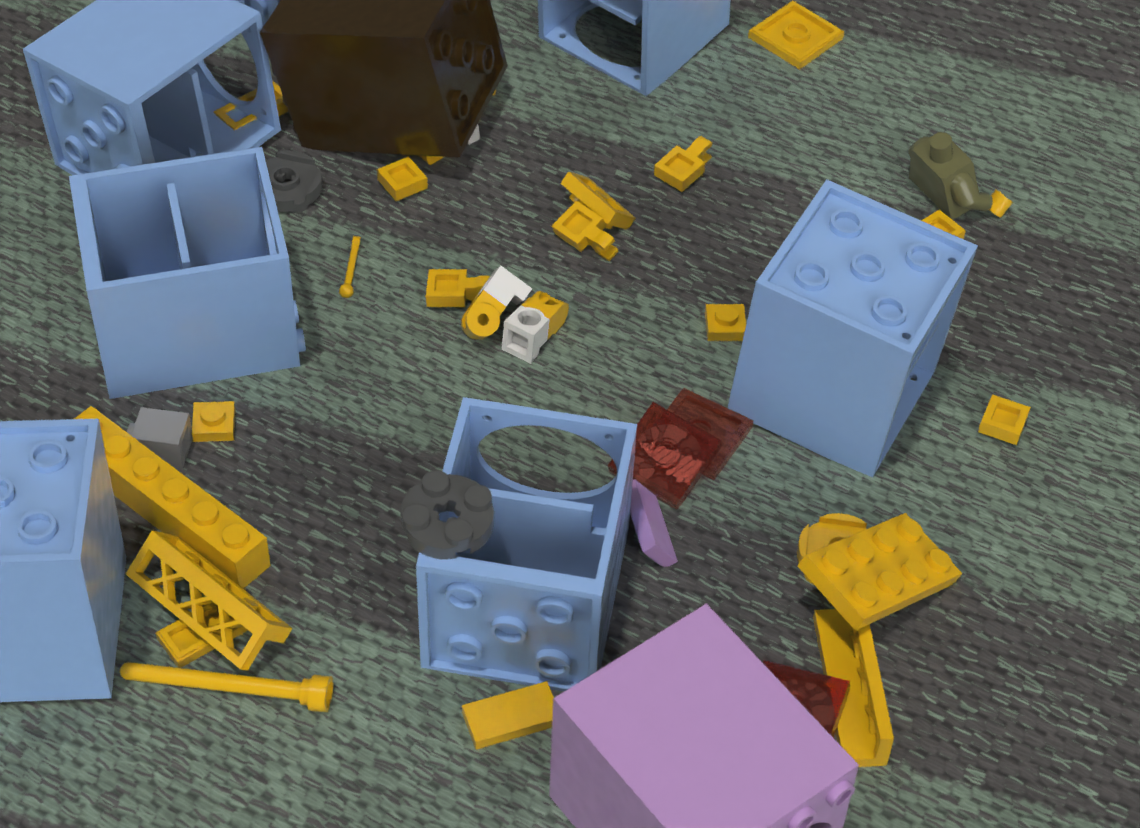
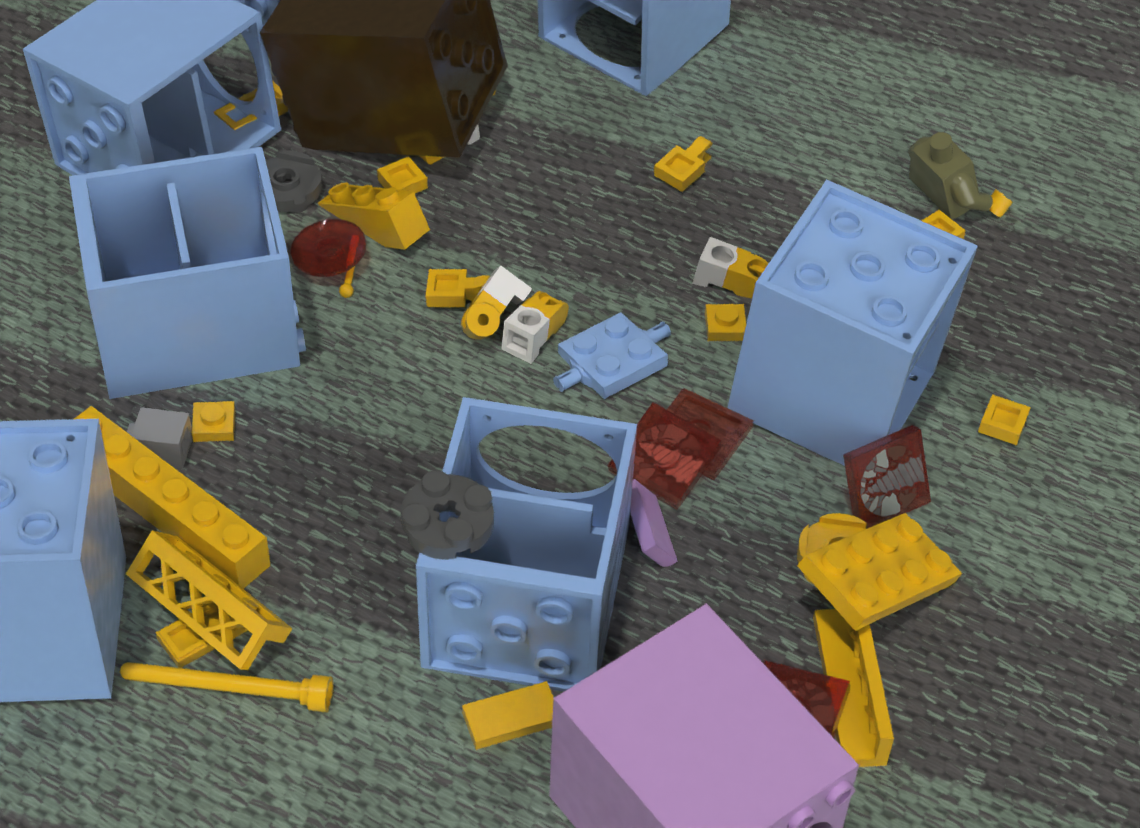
yellow plate [552,200,619,261] -> none
yellow plate [560,171,636,230] -> none
yellow tile [748,0,844,70] -> none
none -> clear red dish [291,219,367,277]
none -> yellow slope [318,182,430,250]
none -> light blue plate [553,312,671,399]
none -> leg [692,237,769,299]
none -> clear red tile [843,425,931,529]

